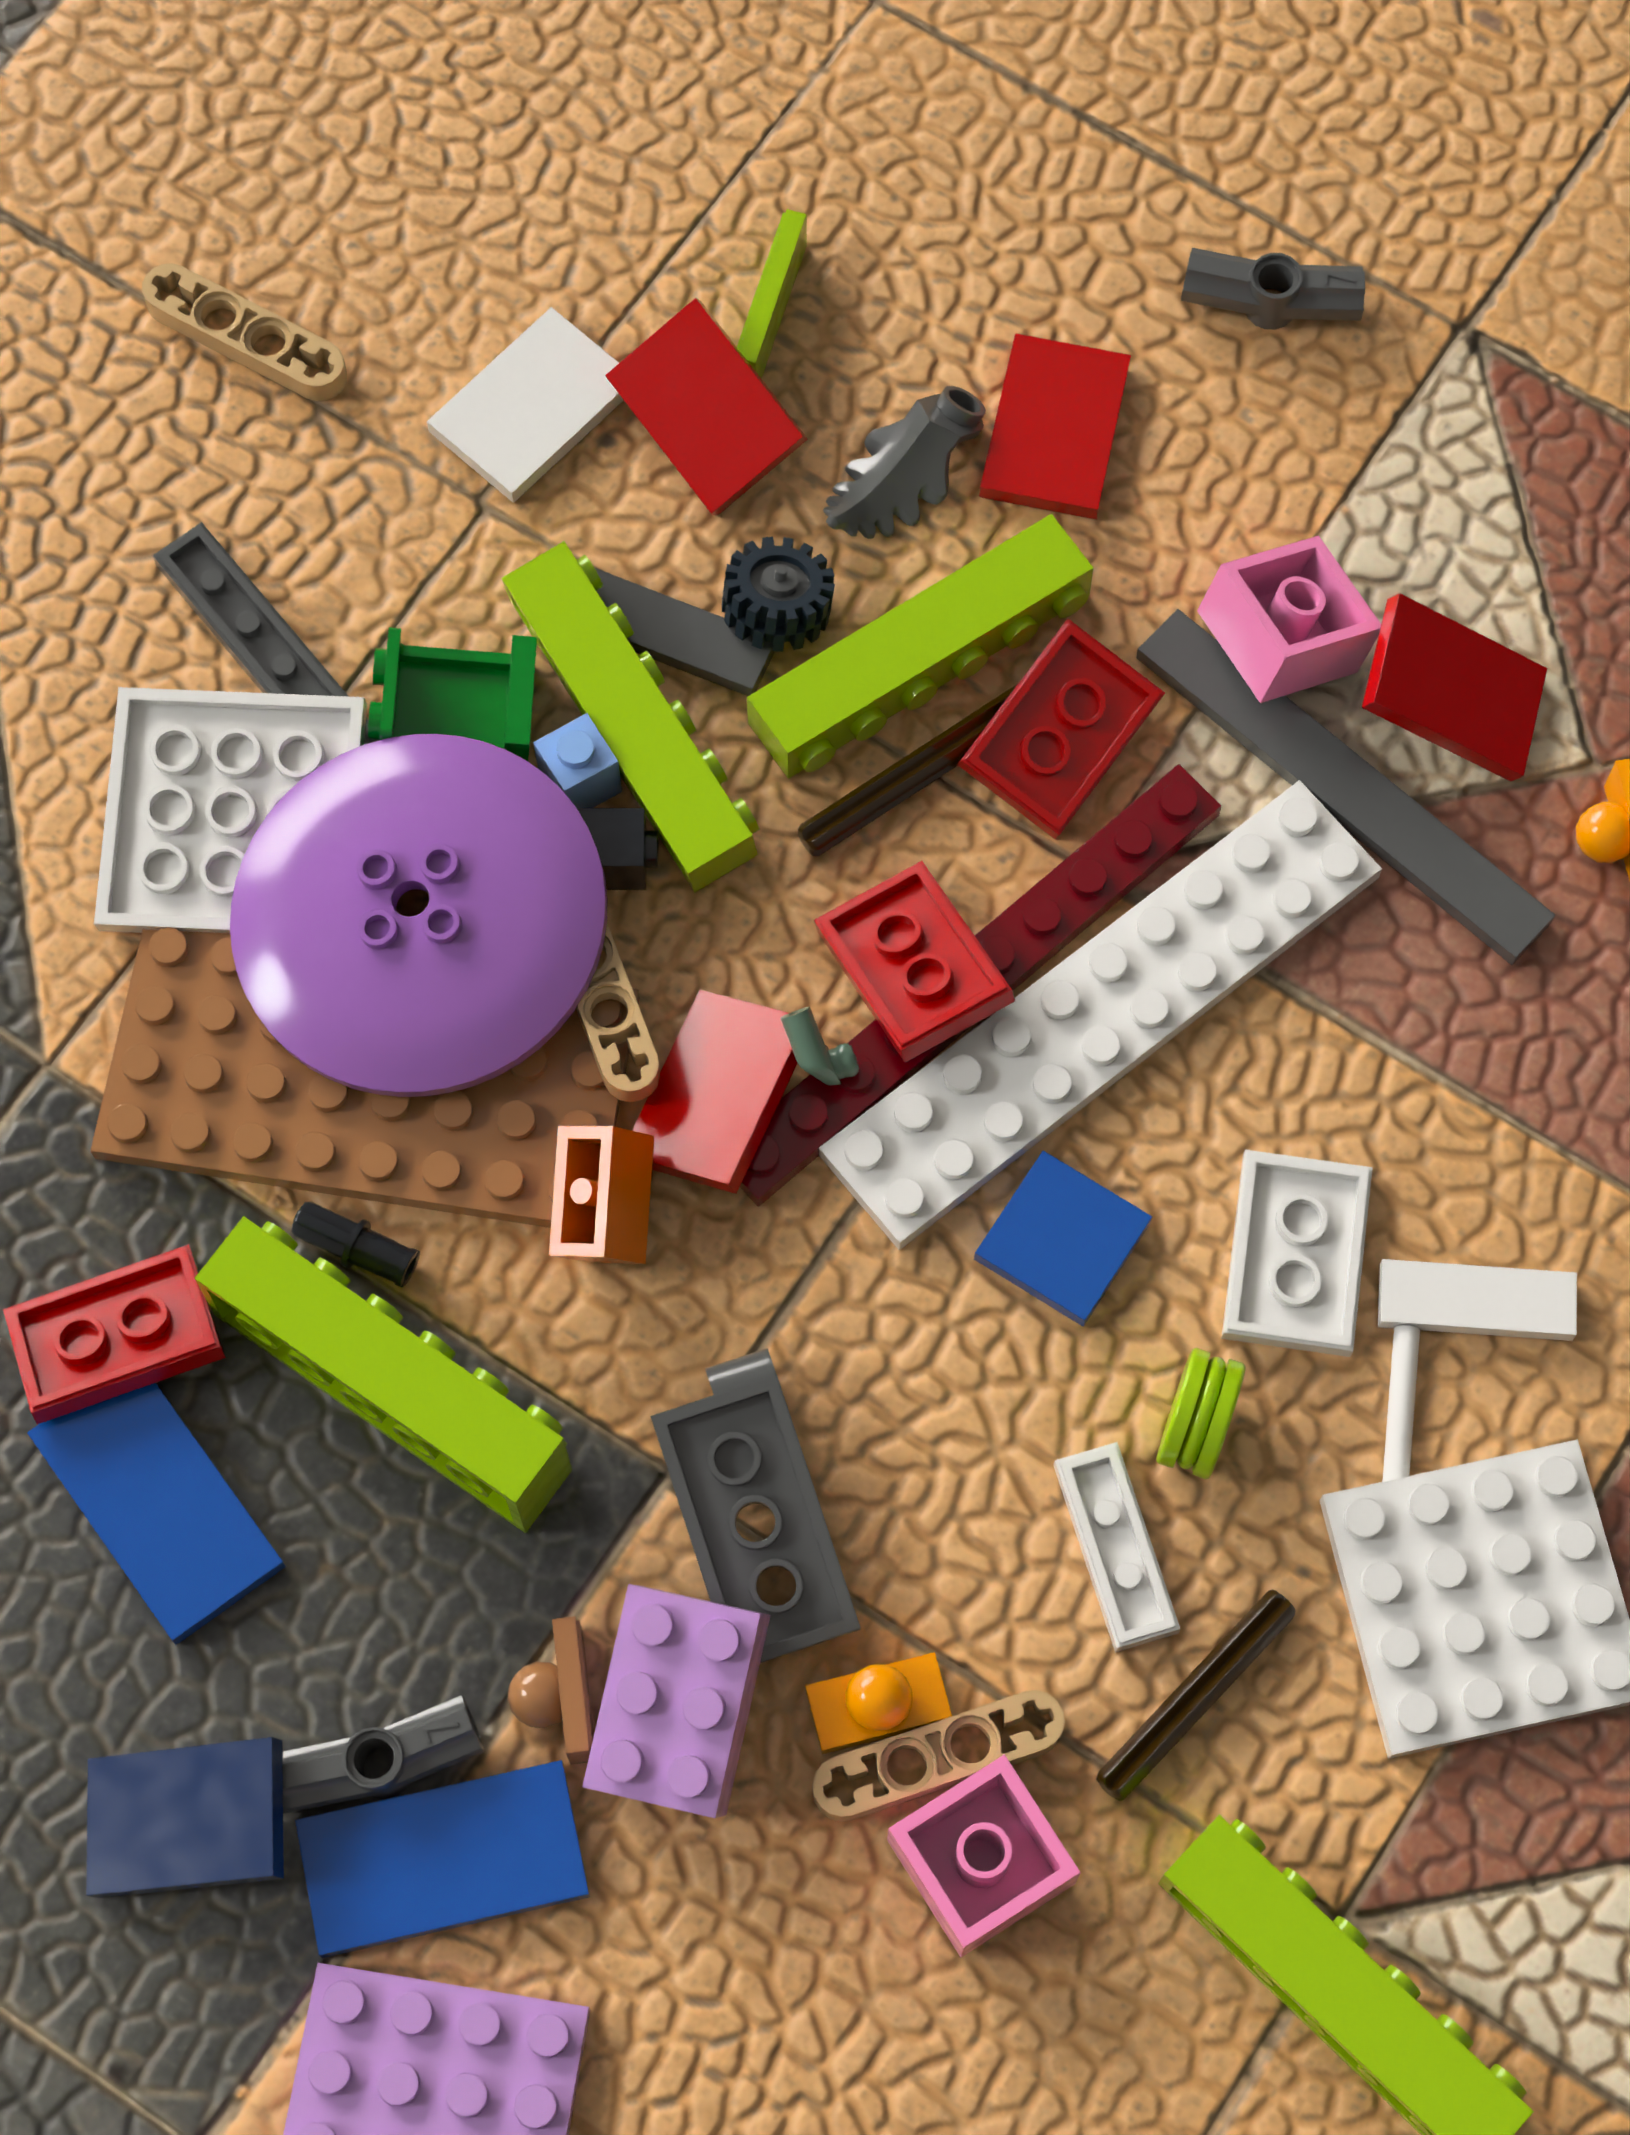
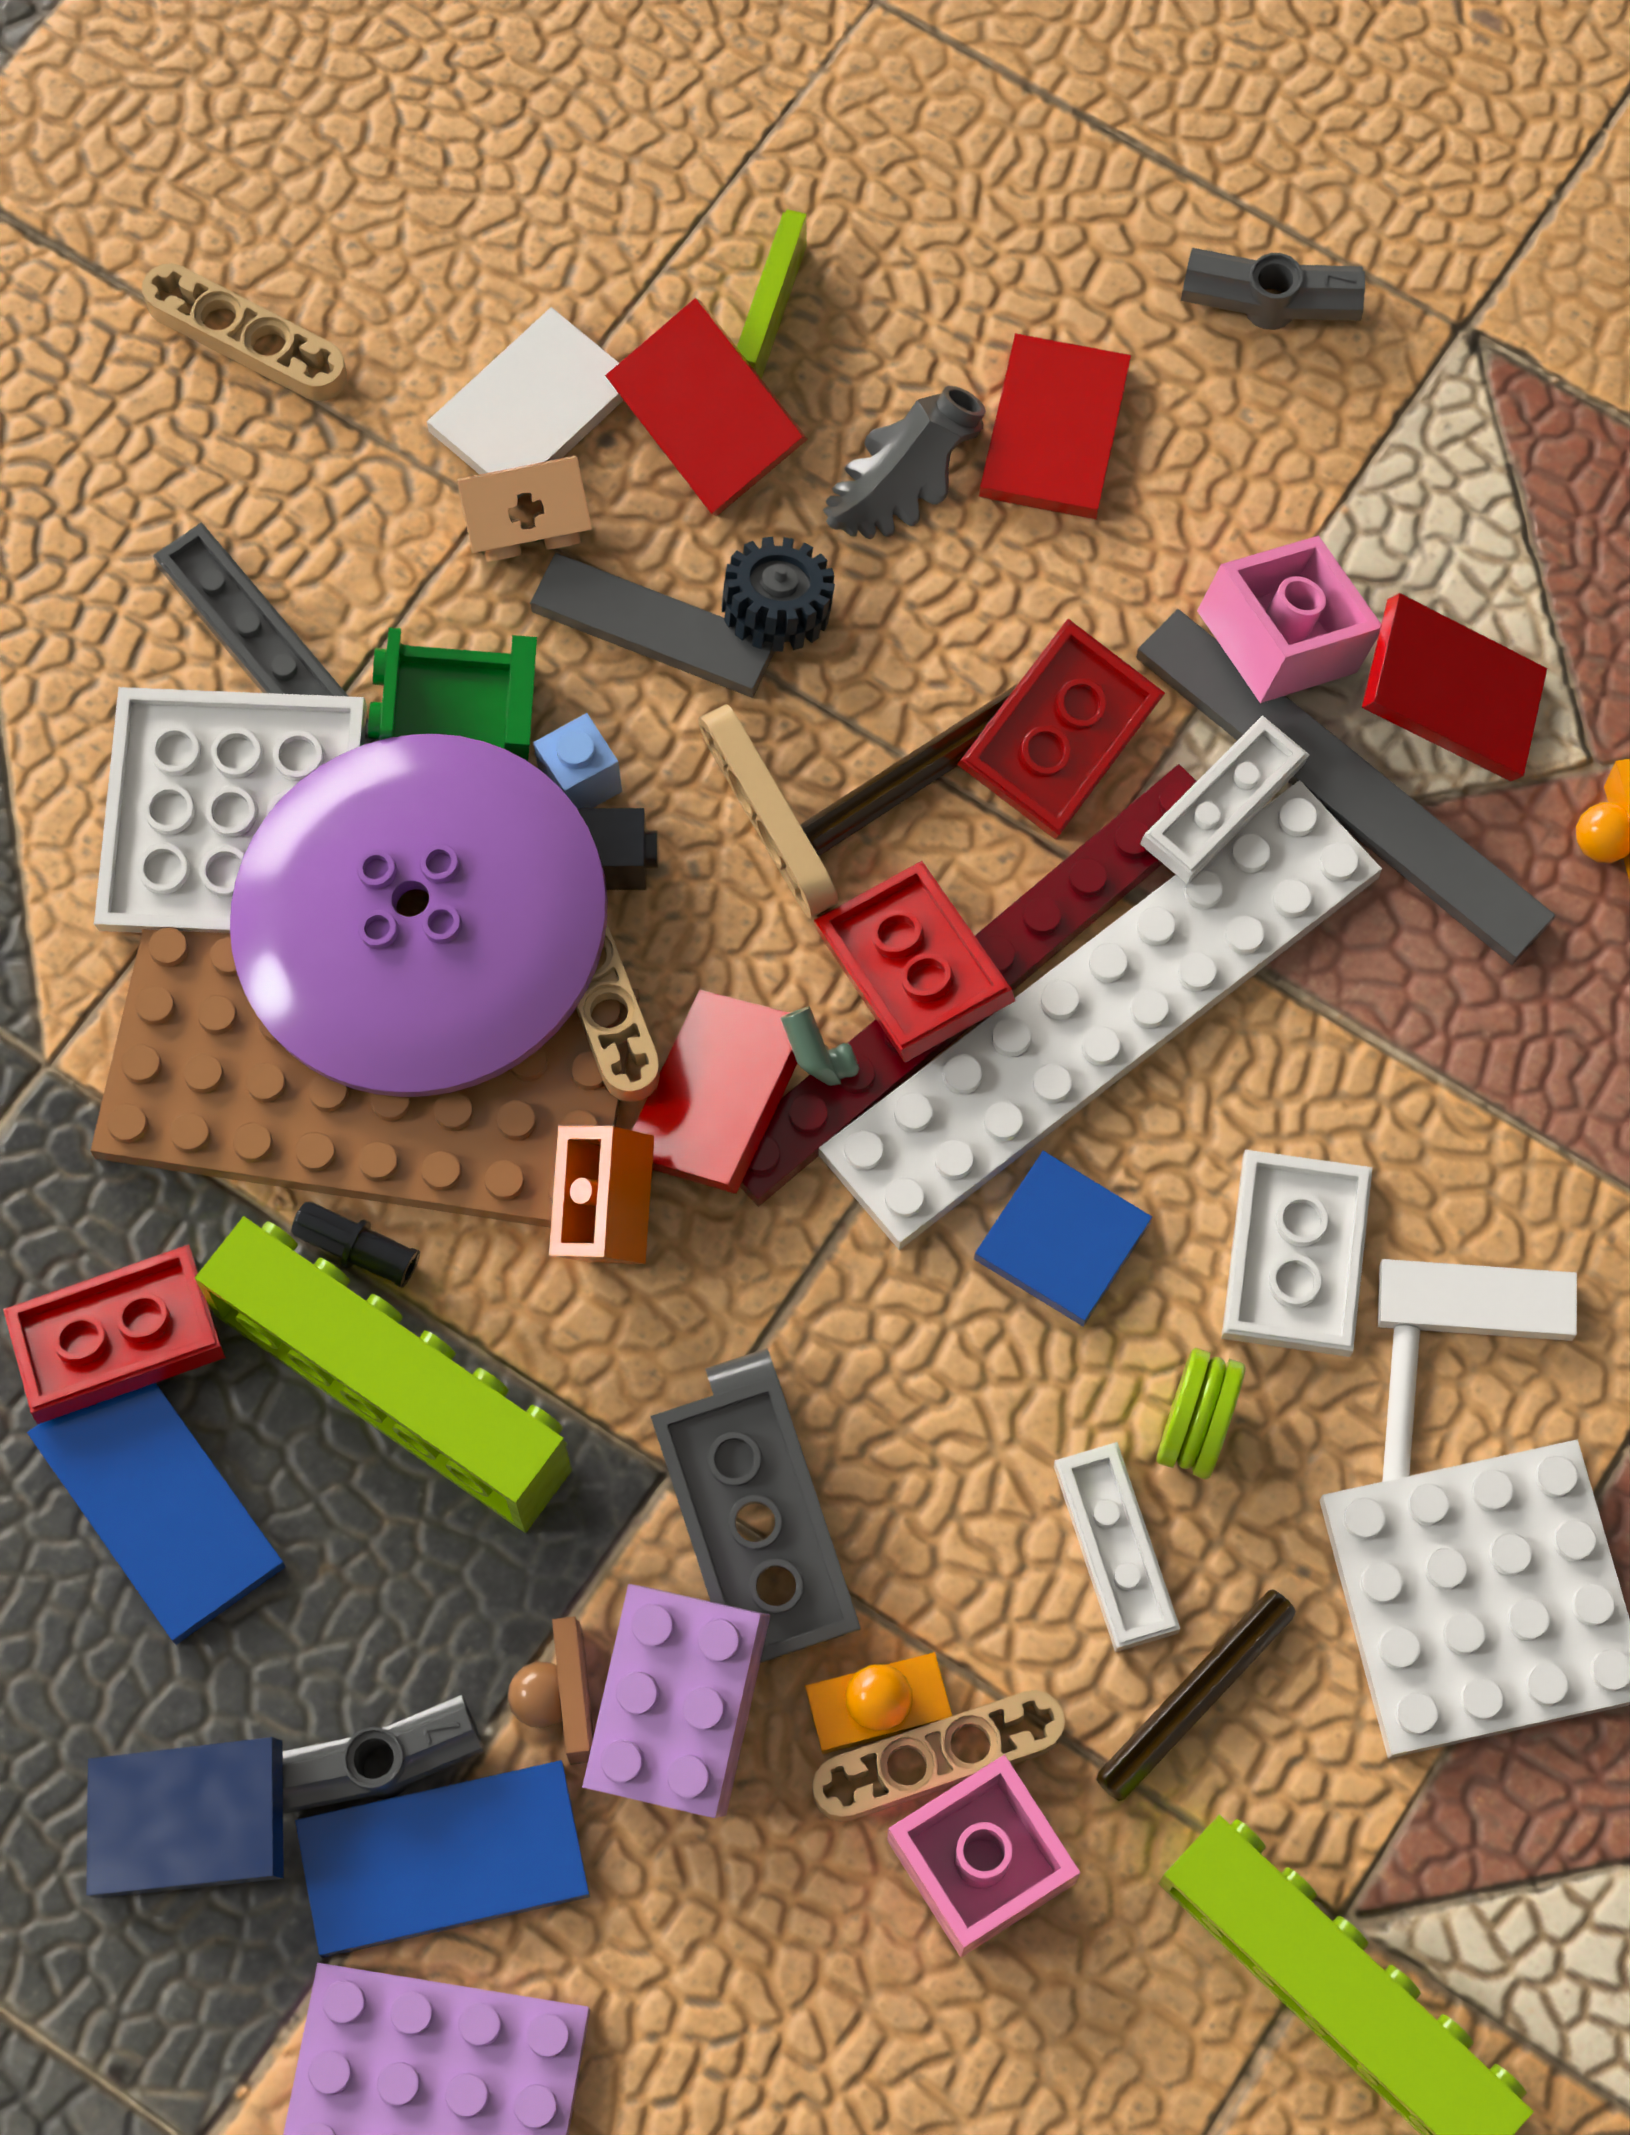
lime brick [501,541,760,893] -> none
lime brick [747,514,1094,779] -> none
none -> light nougat brick [457,456,592,562]
none -> tan beam [698,704,839,918]
none -> white tile [1140,715,1310,884]

